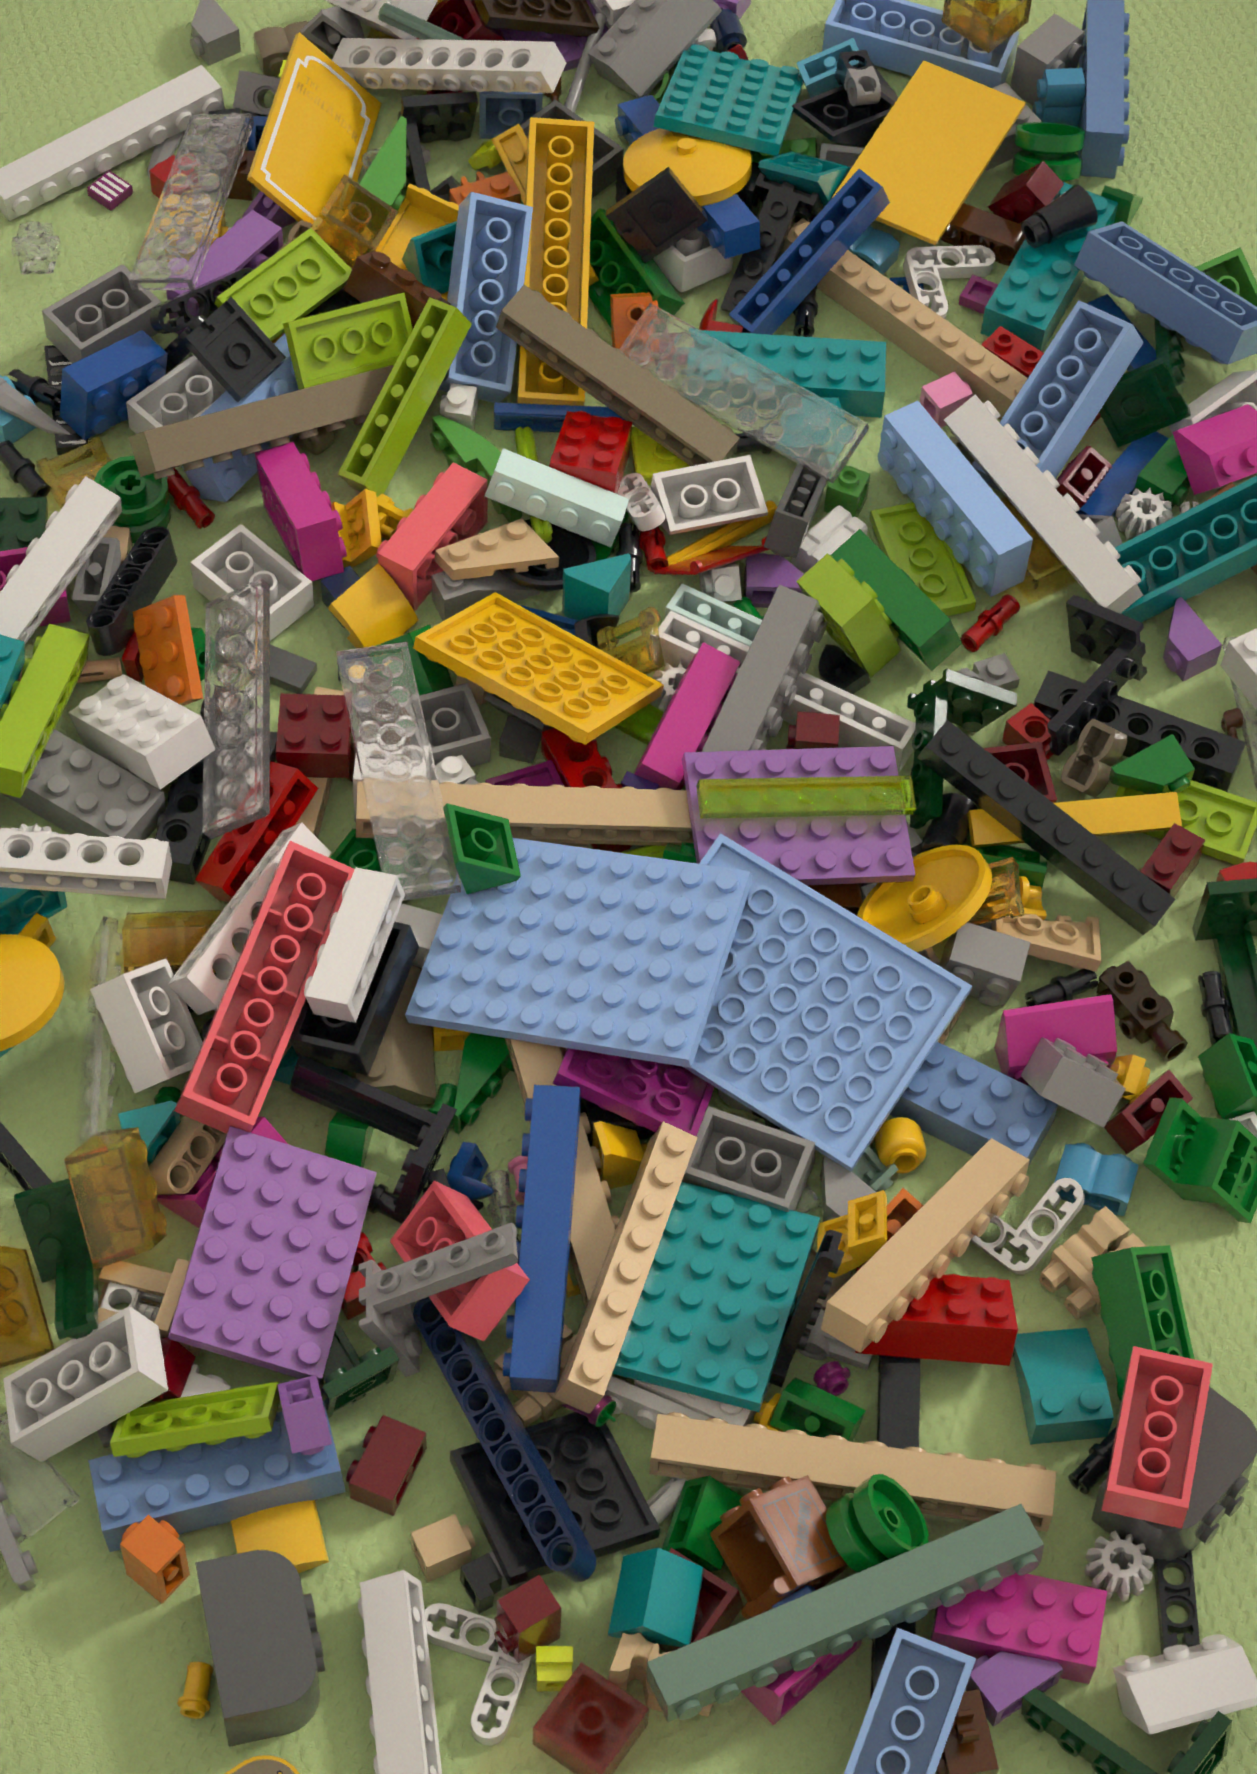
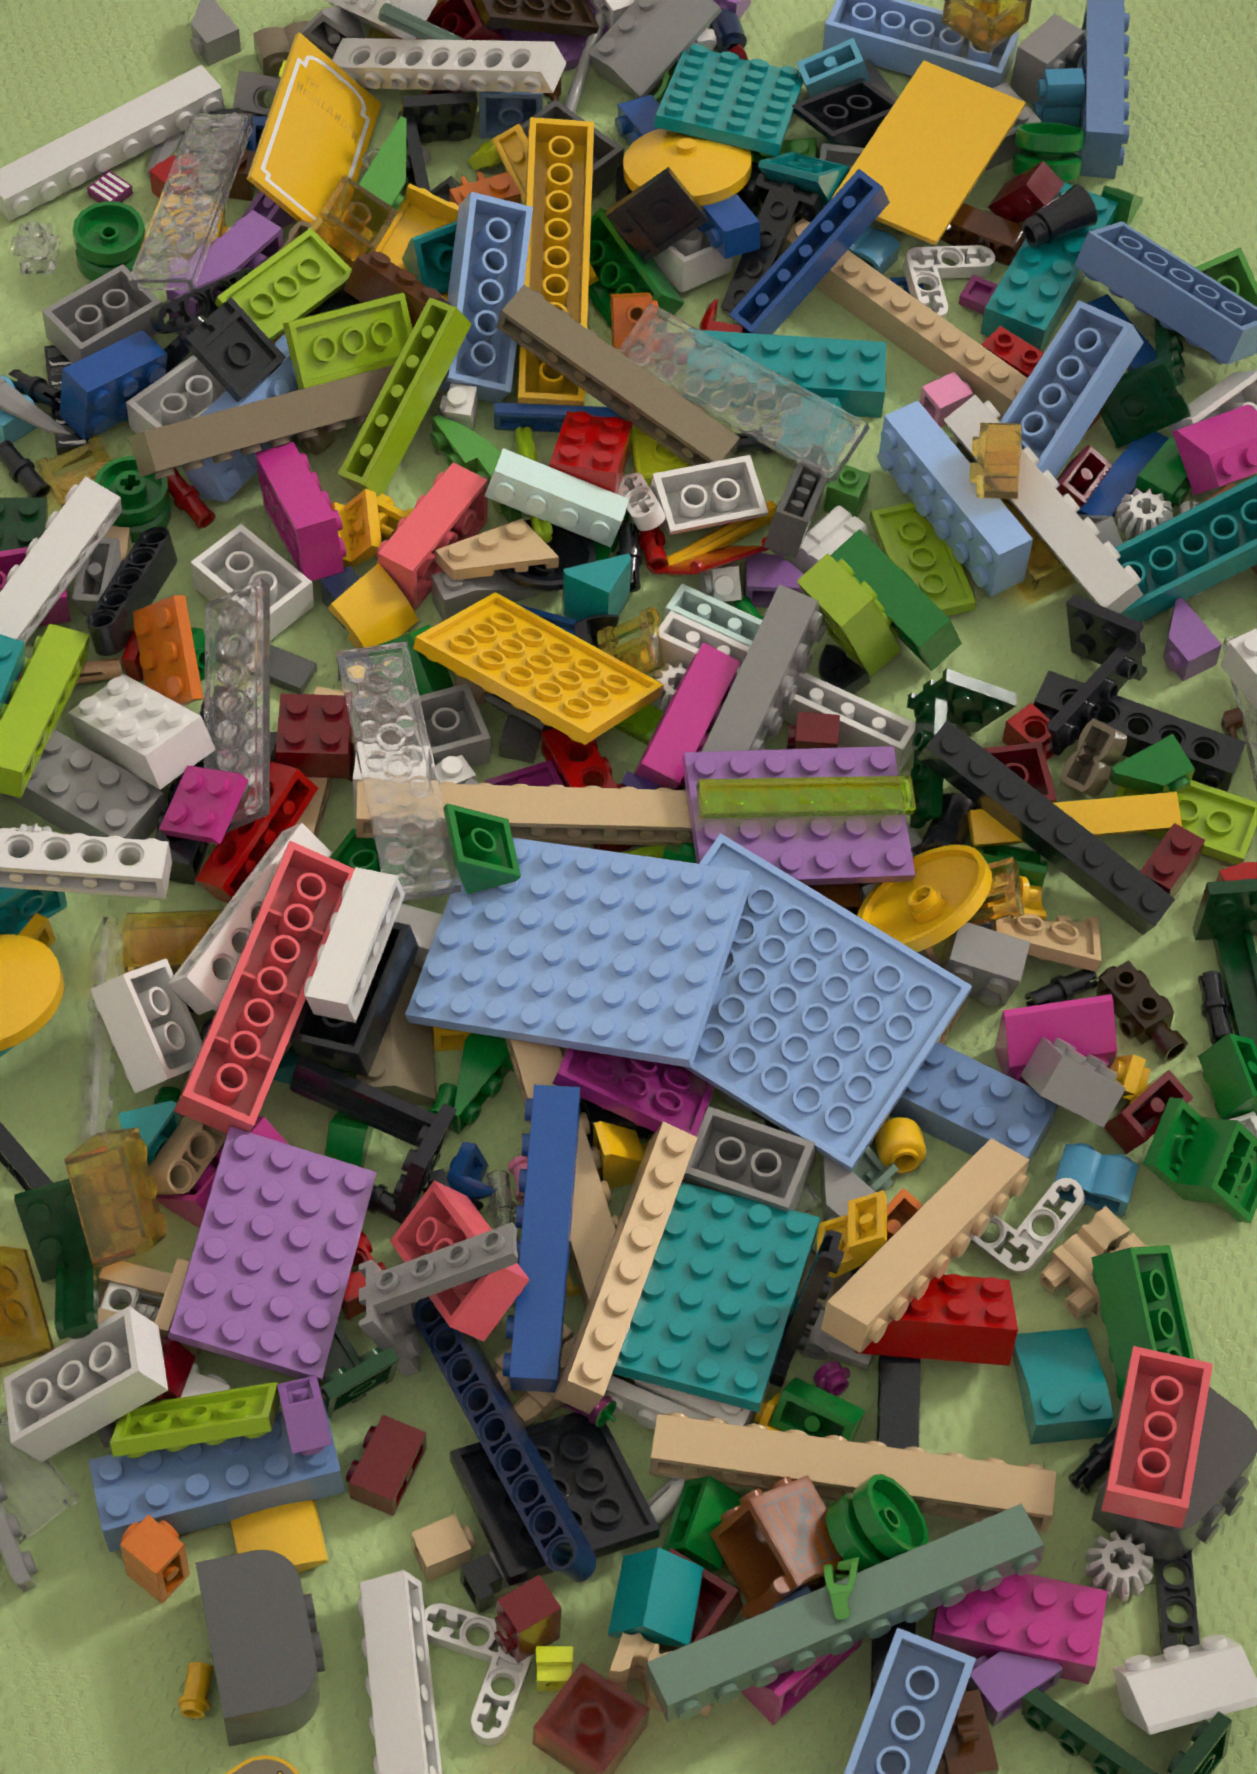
black pin [793,285,818,337] -> none
light grey leg [835,50,881,106] -> none
light grey plate [957,653,1020,690] -> none
red pin [960,594,1020,652] -> none
none -> green wheel [72,201,148,281]
none -> dark pink plate [159,765,249,845]
none -> bright green helmet [824,1557,859,1620]
none -> clear yellow brick [970,423,1022,499]

